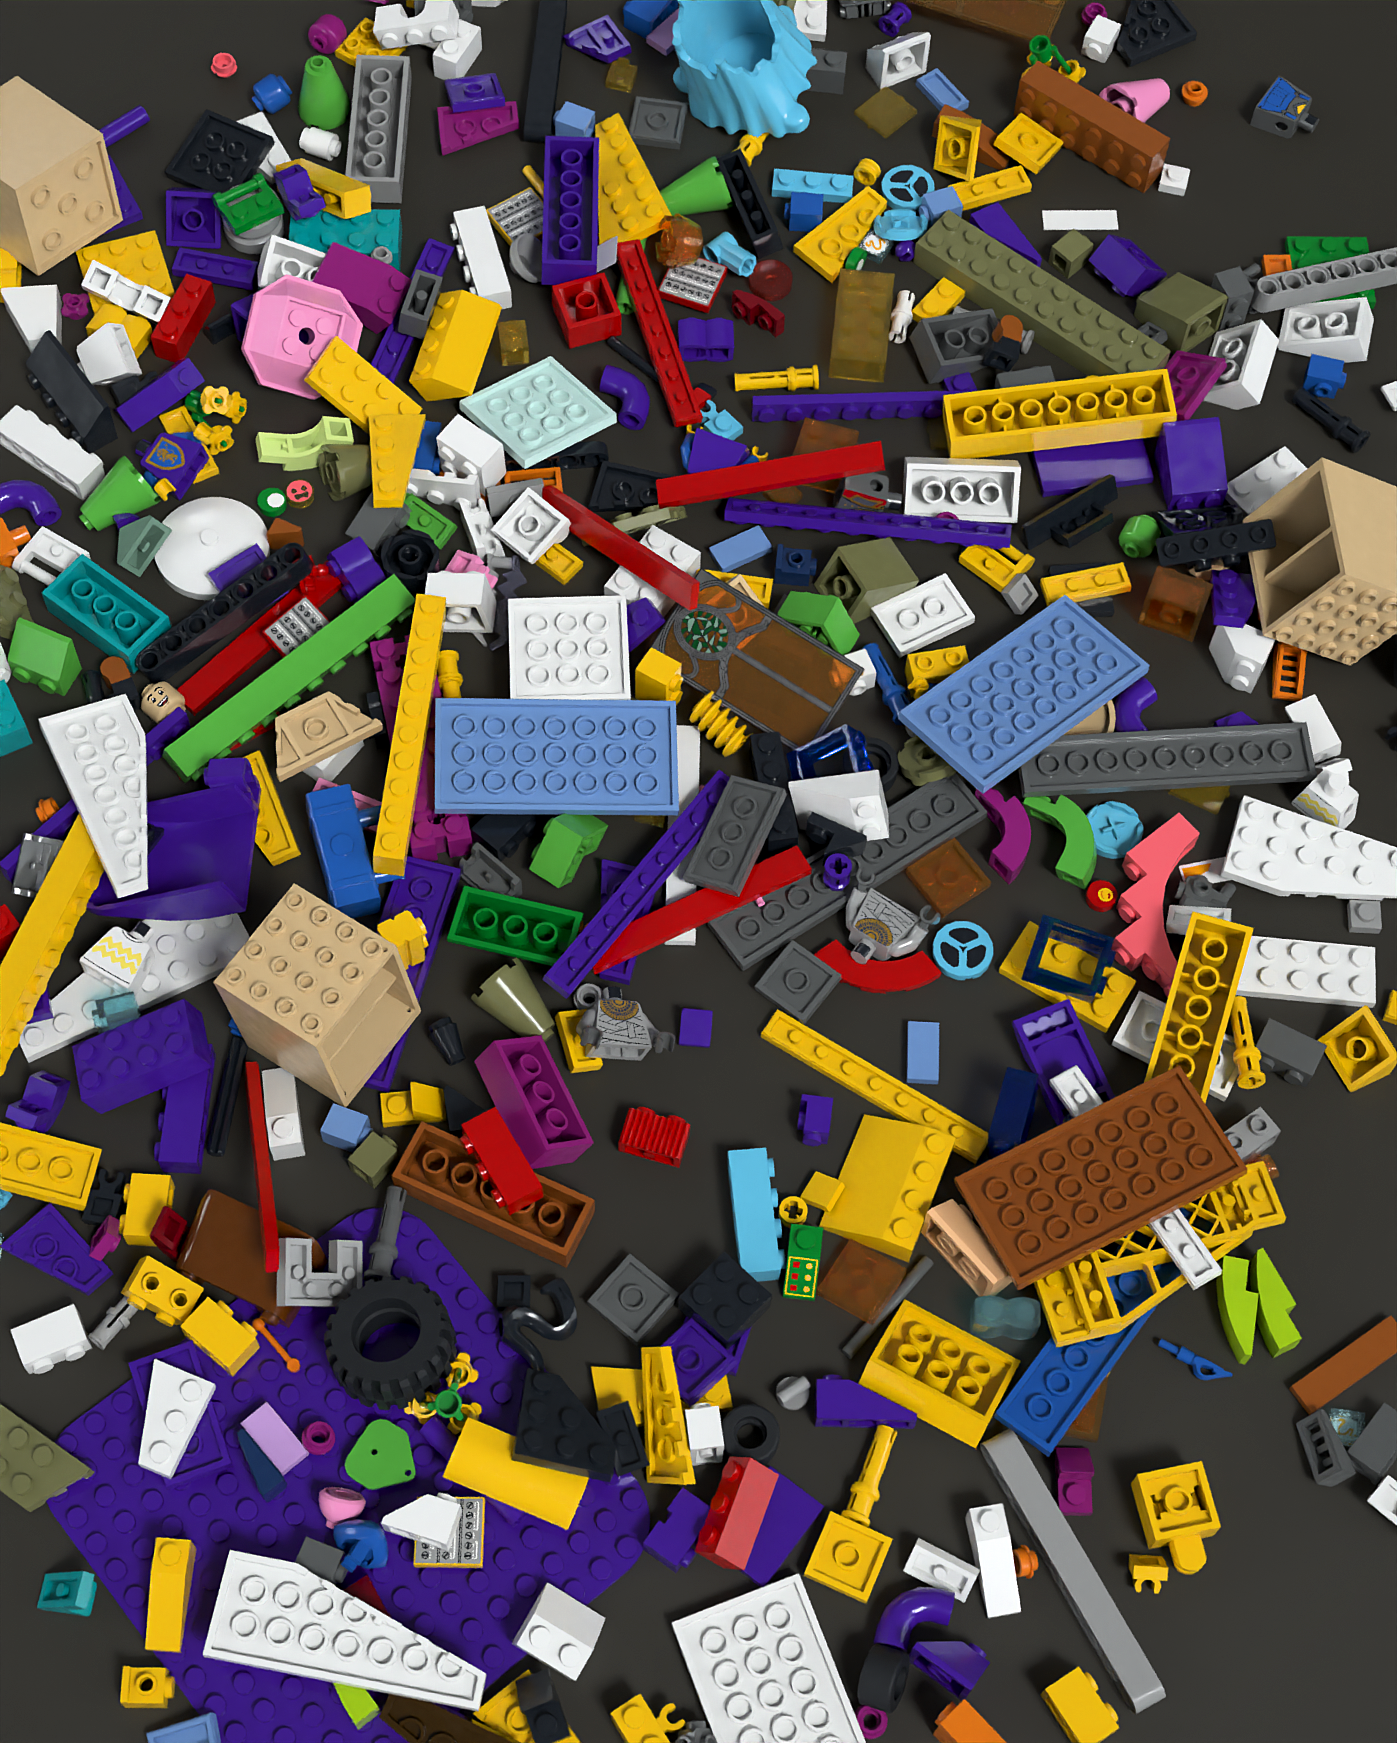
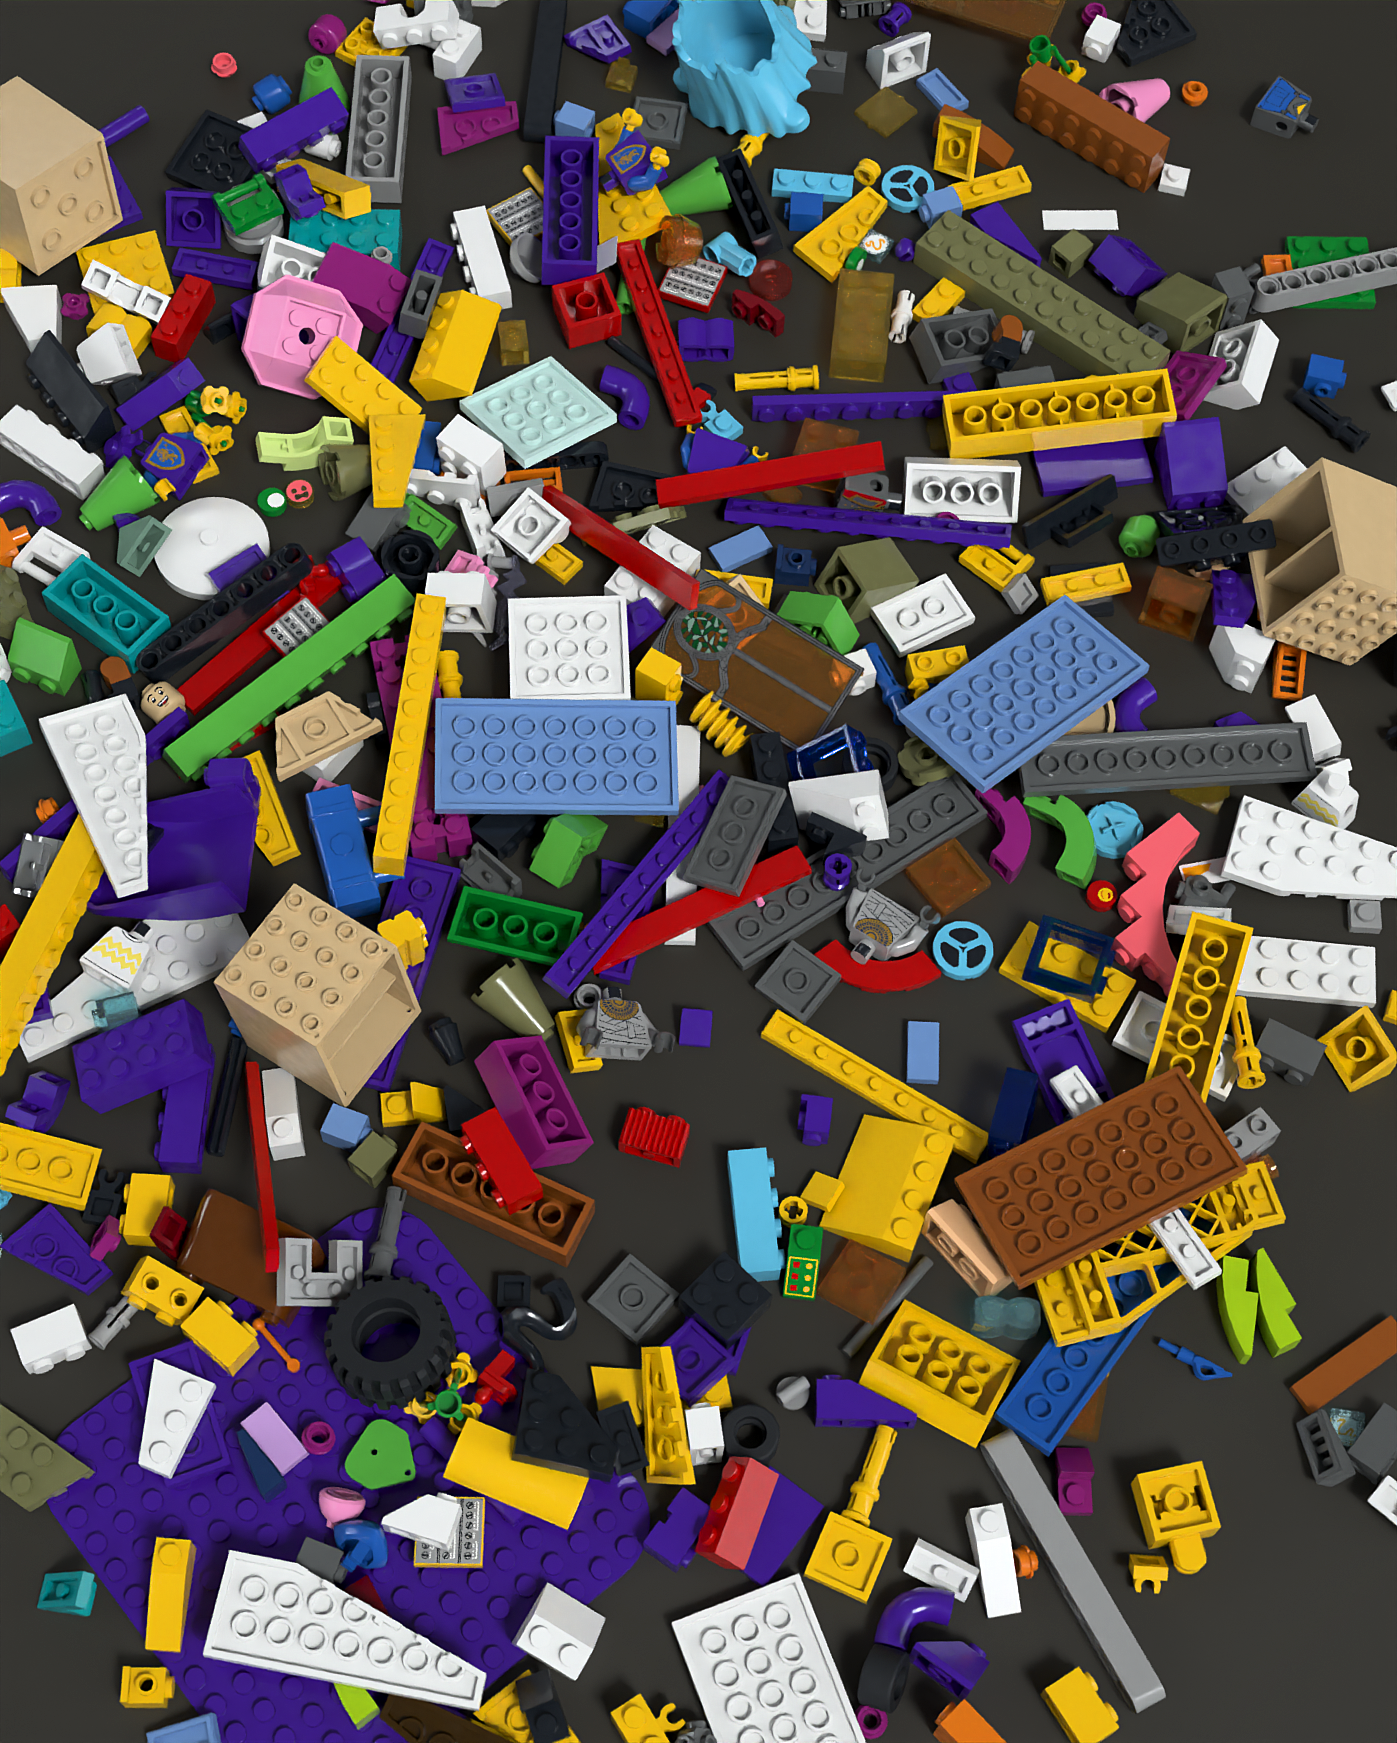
dark orange slope [266,518,304,549] -> none
medium azure tile [874,209,928,241] -> none
yellow plate [993,113,1064,175] -> none
white slope [1278,297,1374,363] -> none
none -> dark purple plate [104,425,143,469]
none -> dark purple brick [238,87,349,173]
none -> red piece [474,1349,518,1406]
none -> torso [599,108,670,195]

